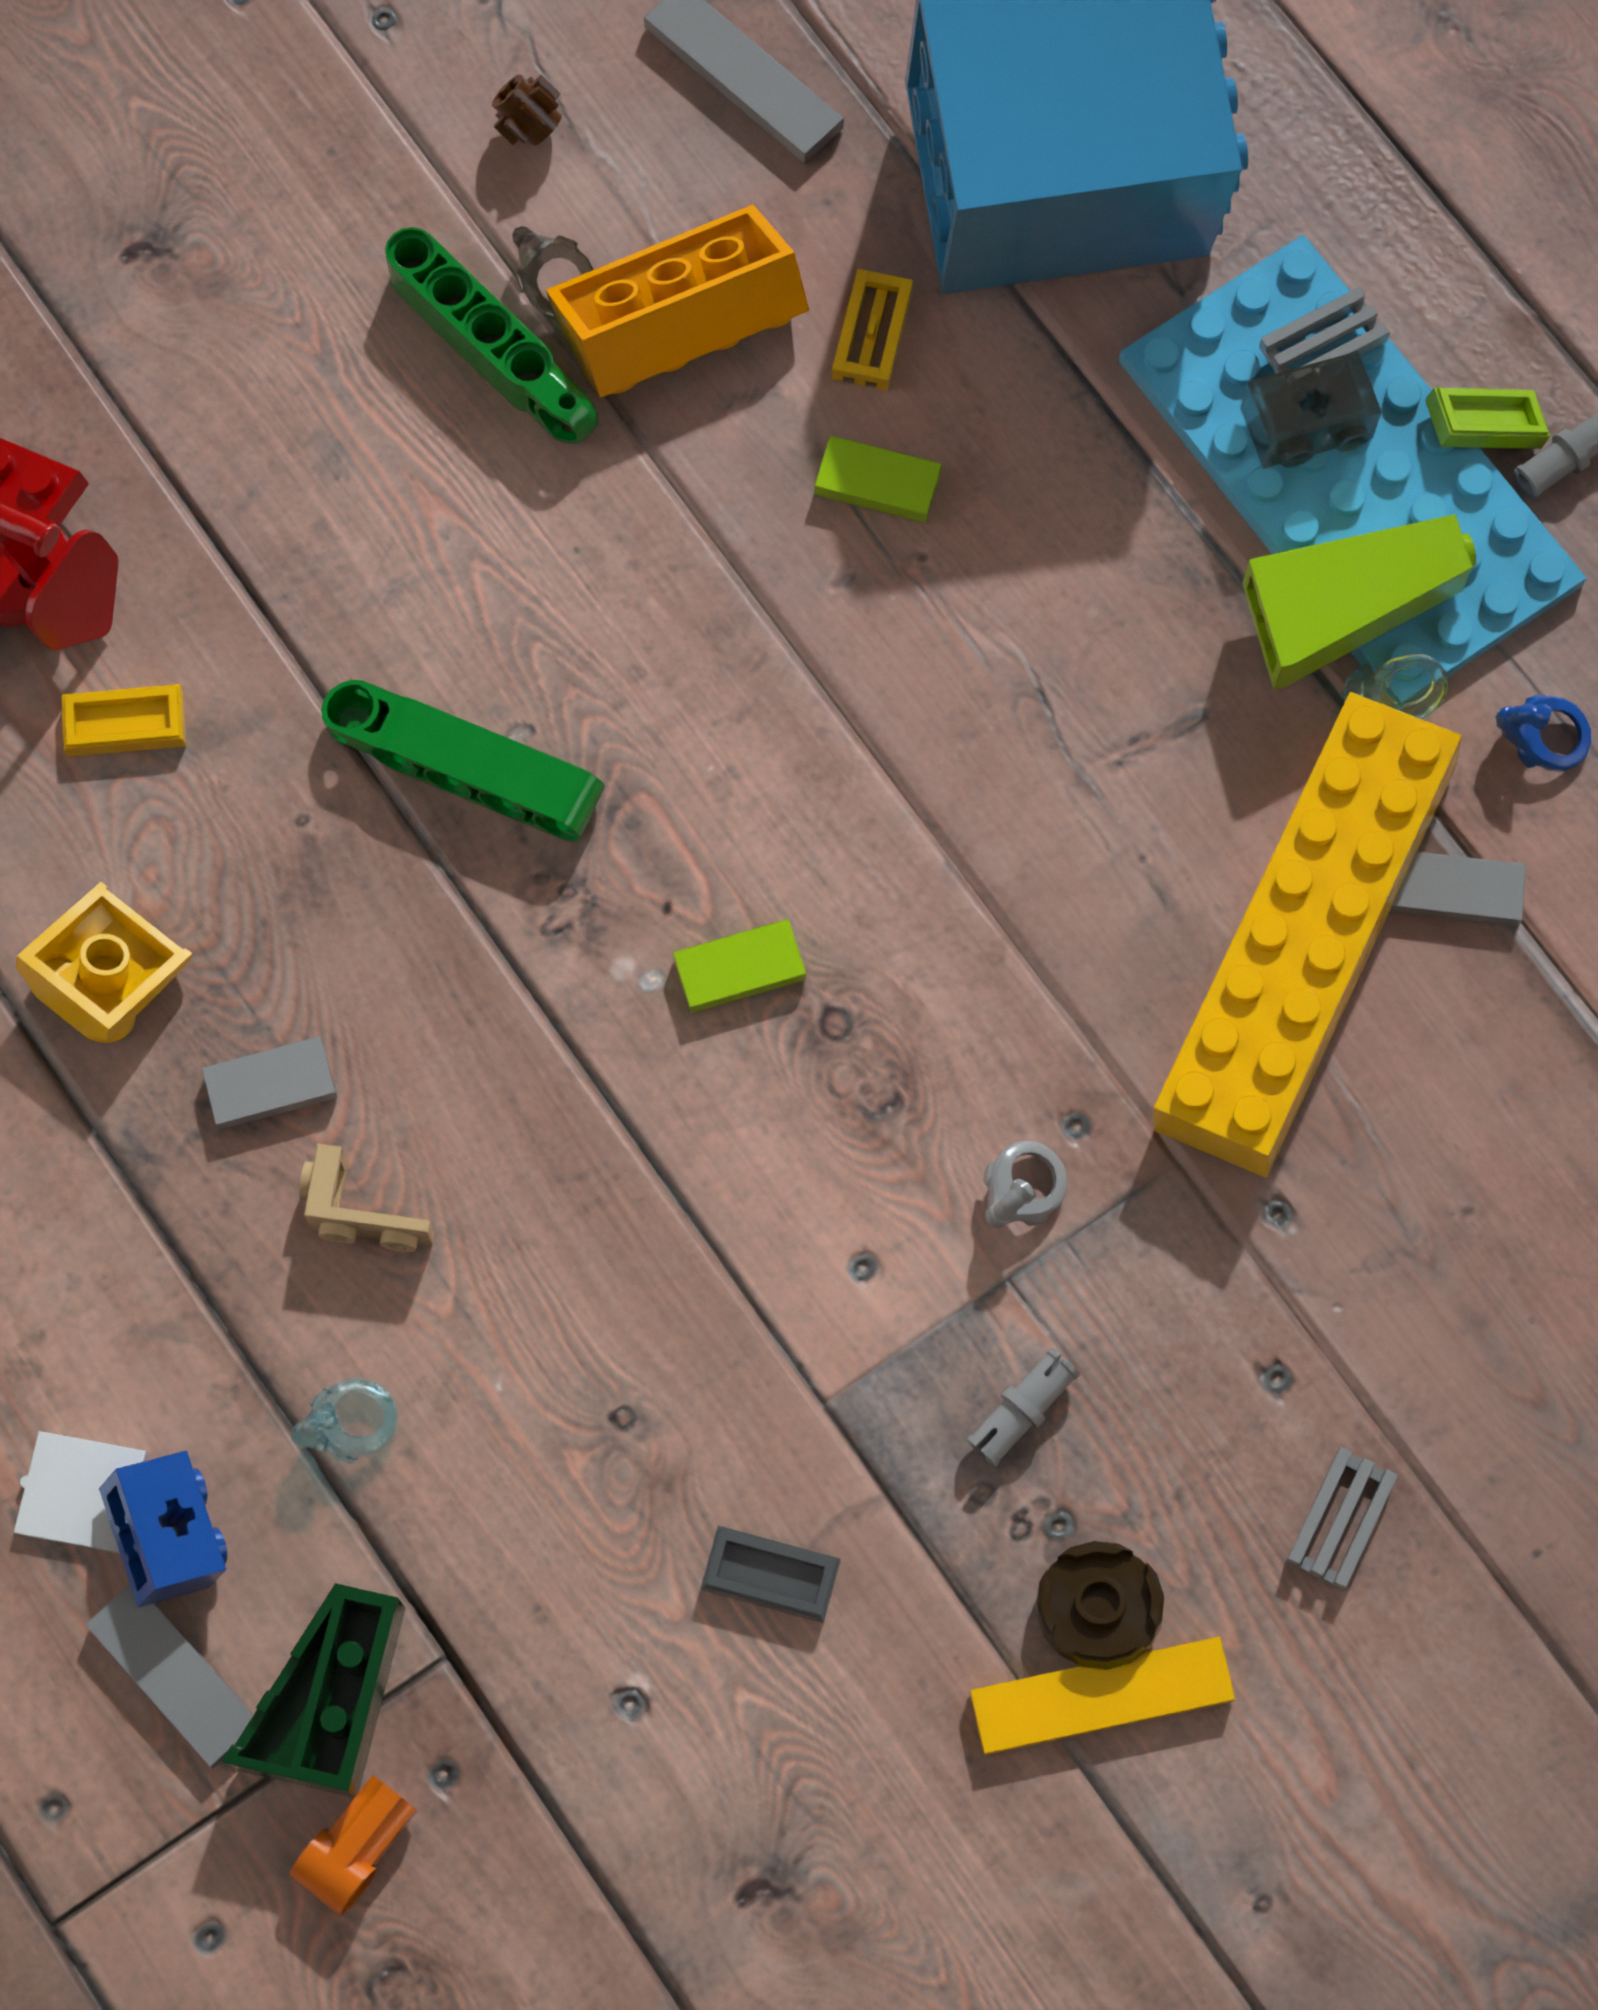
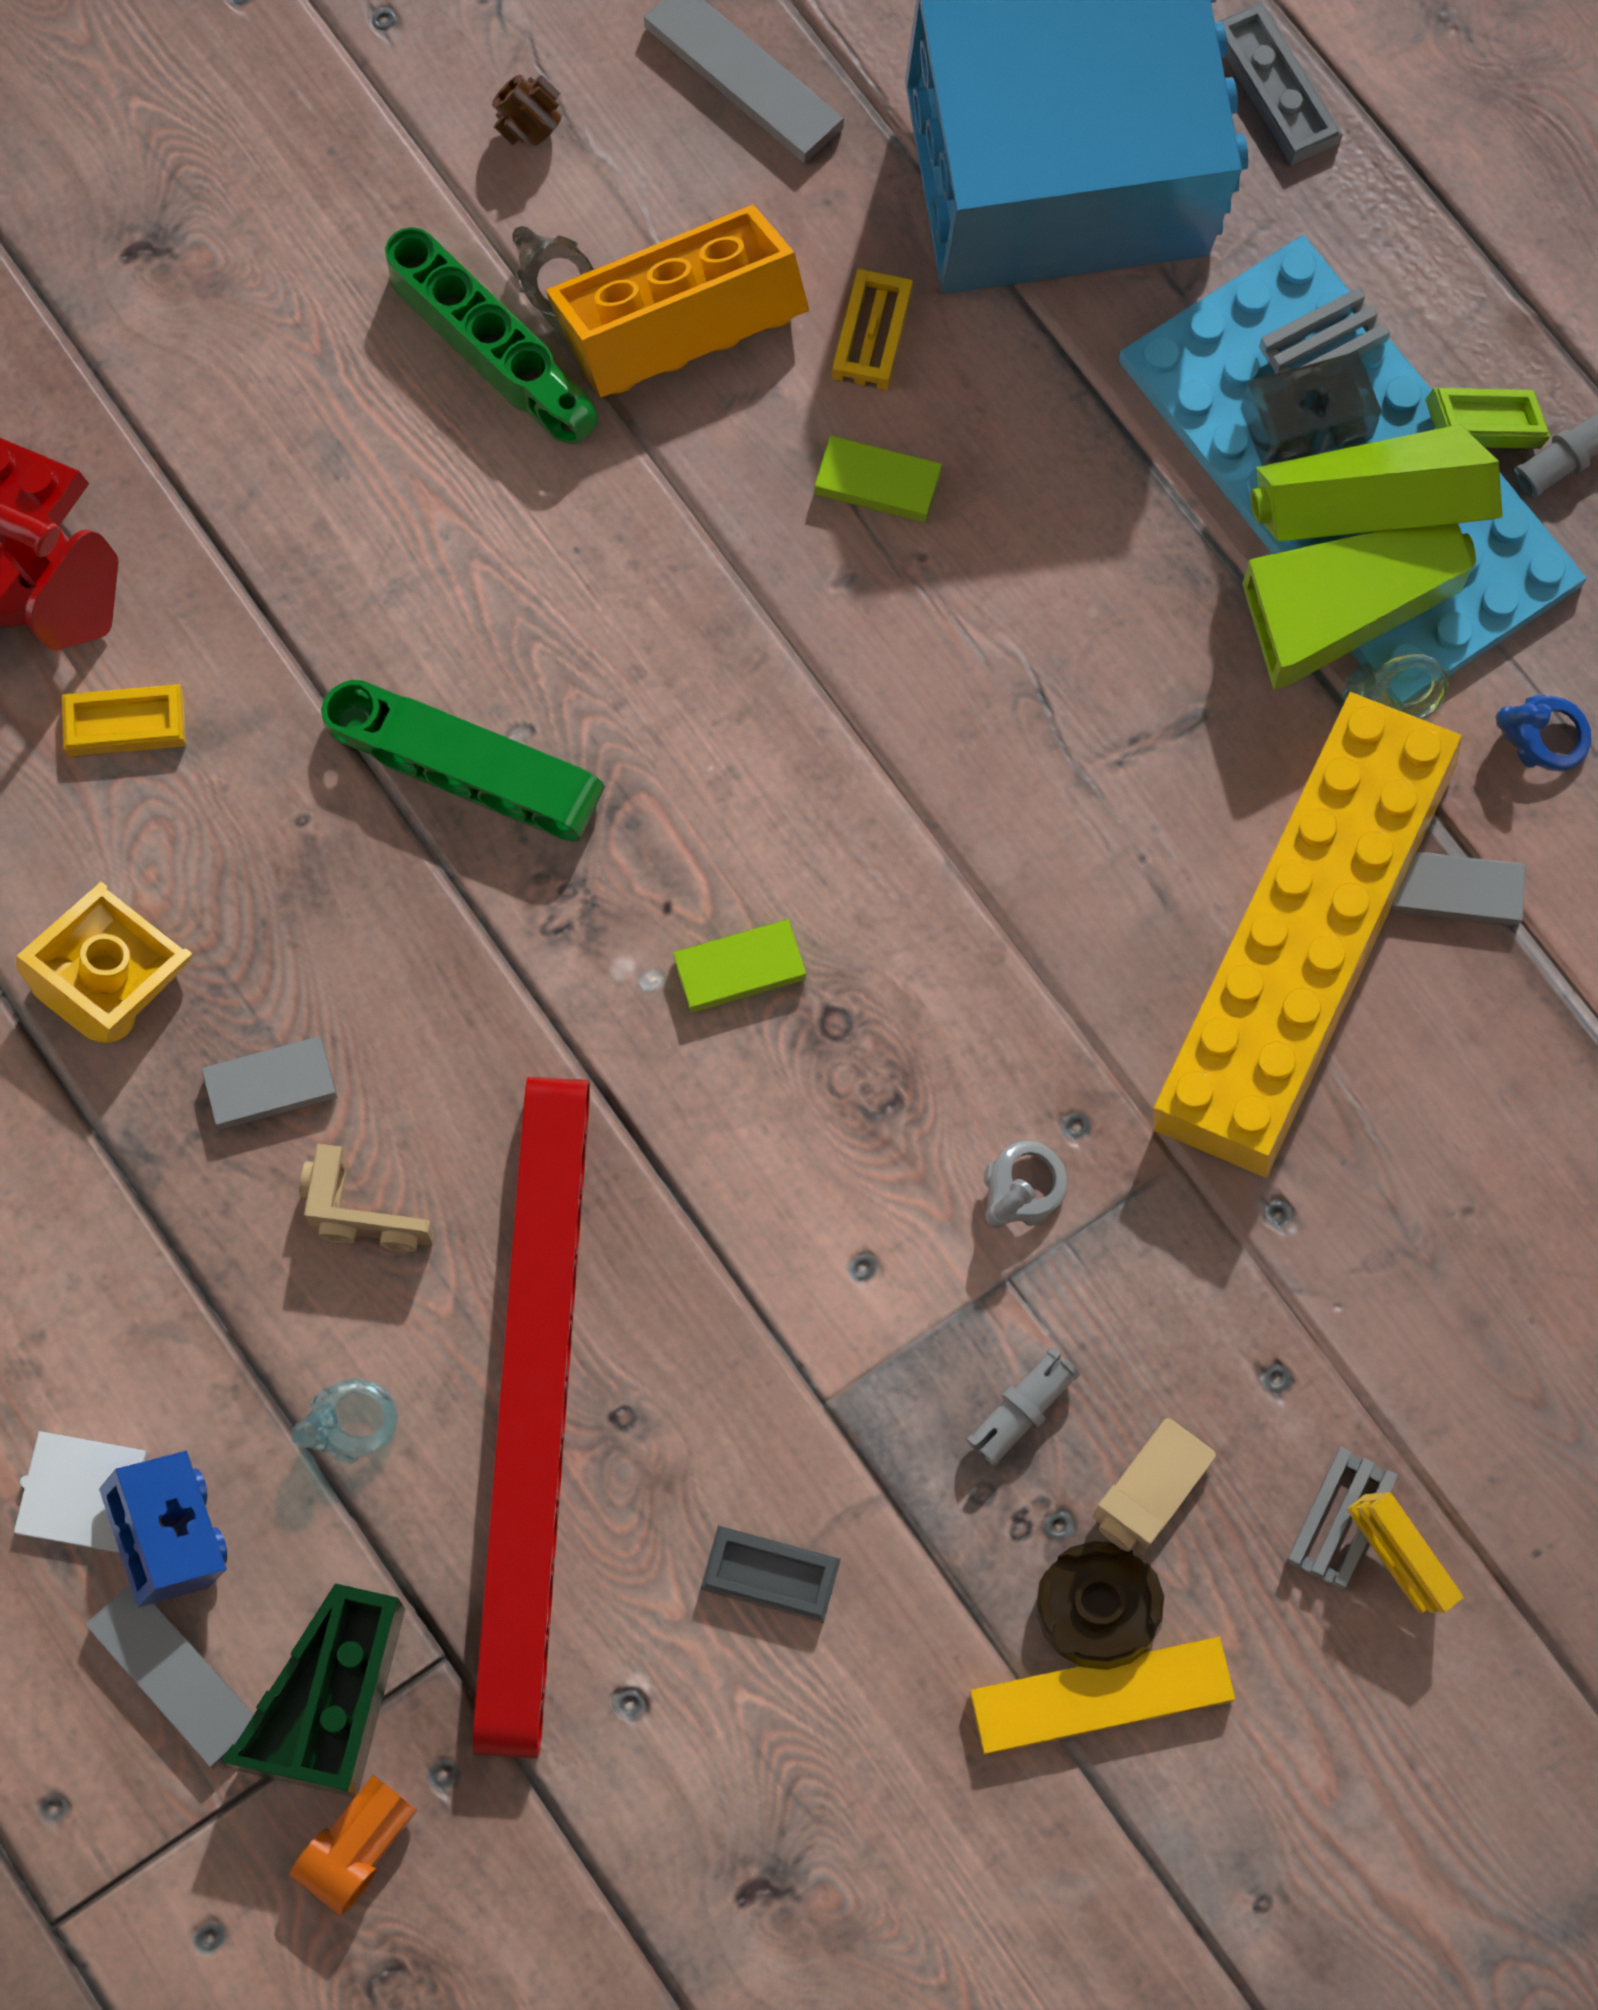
none -> red beam [473,1076,590,1758]
none -> tan bracket [1092,1418,1216,1555]
none -> light grey tile [1217,2,1343,166]
none -> lime slope [1250,424,1503,541]
none -> yellow tile [1346,1492,1464,1613]

